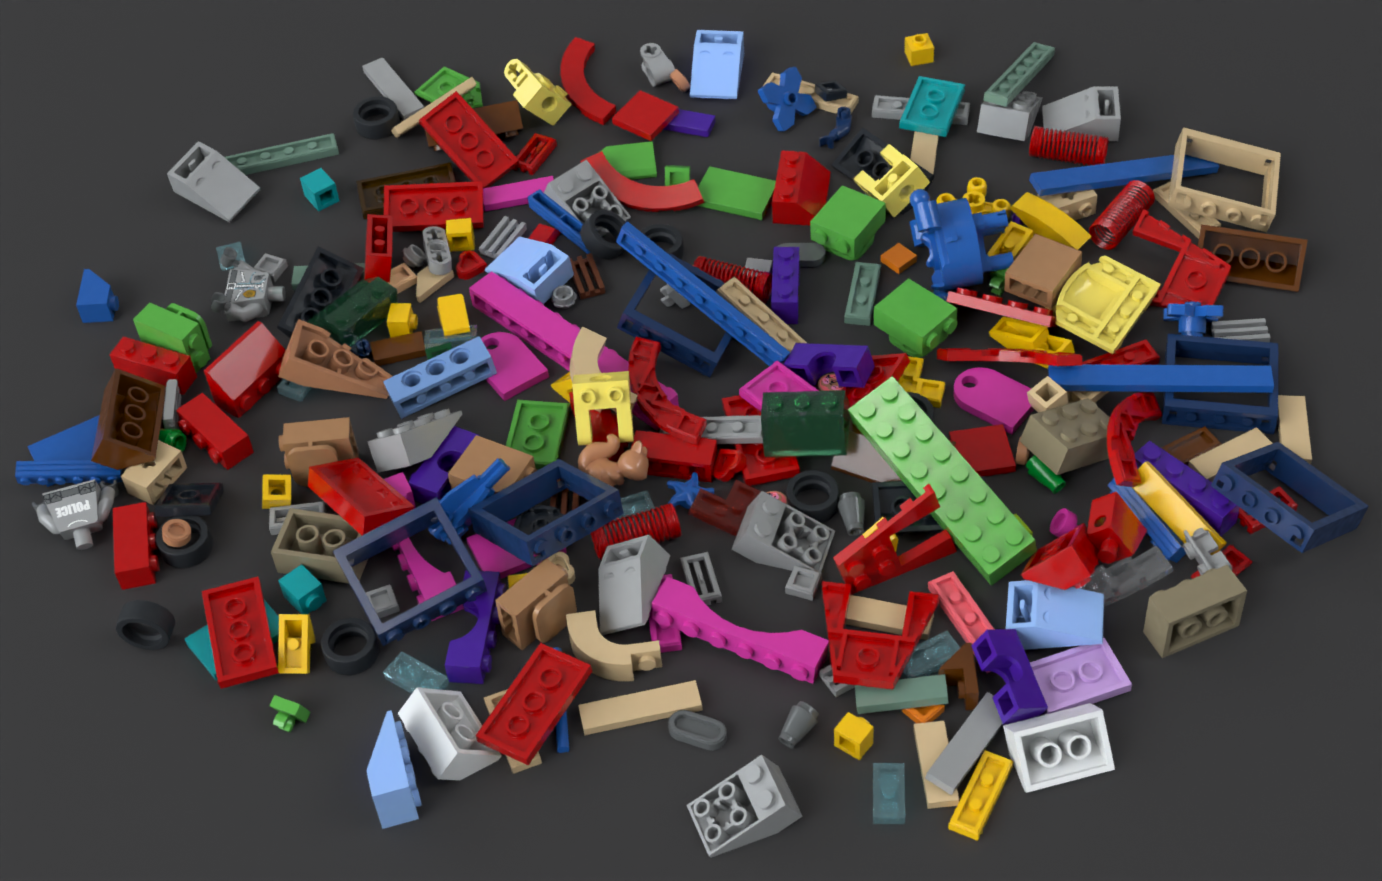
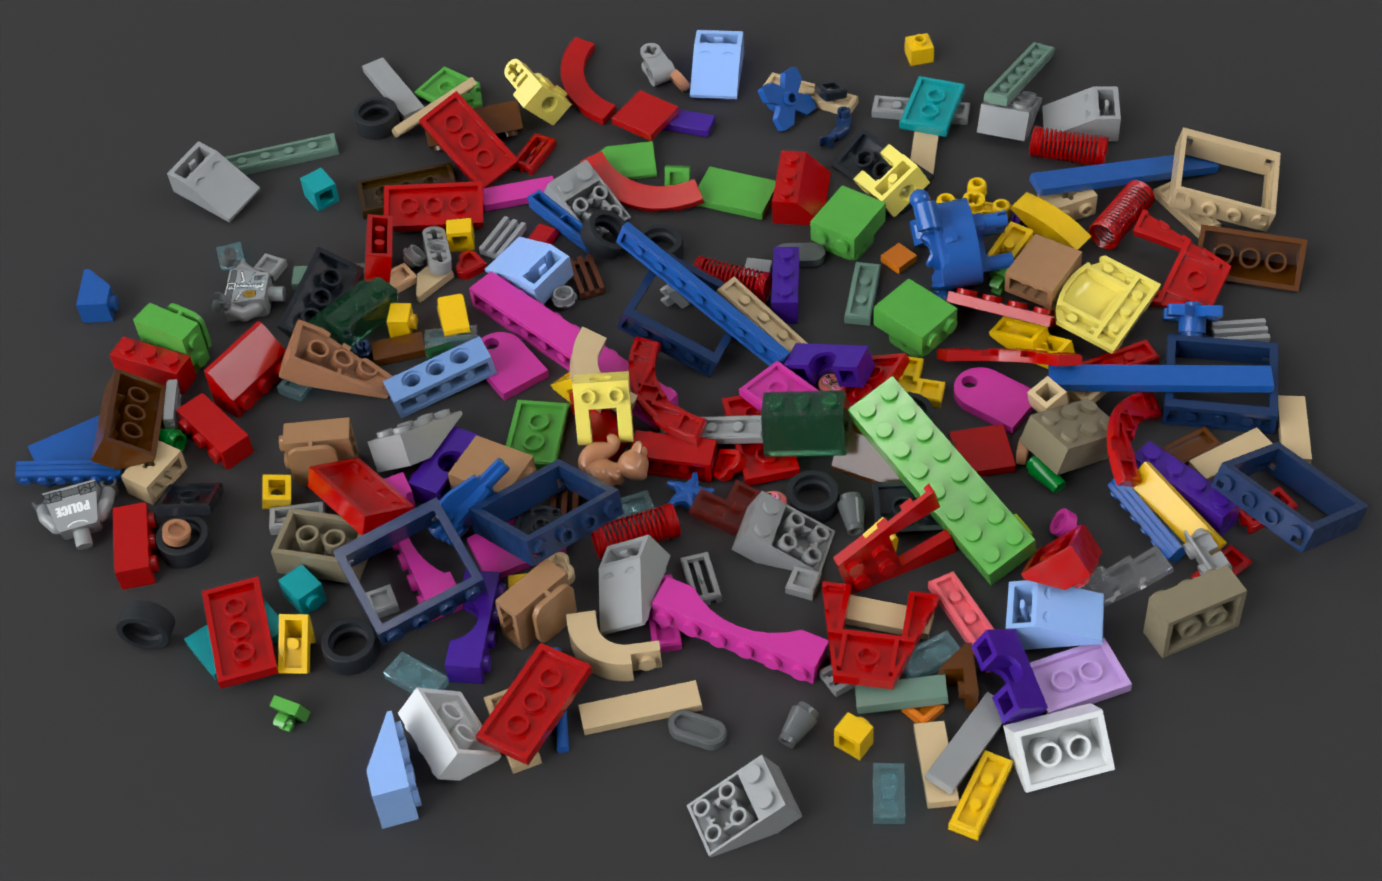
red torso [1087,491,1147,564] -> none

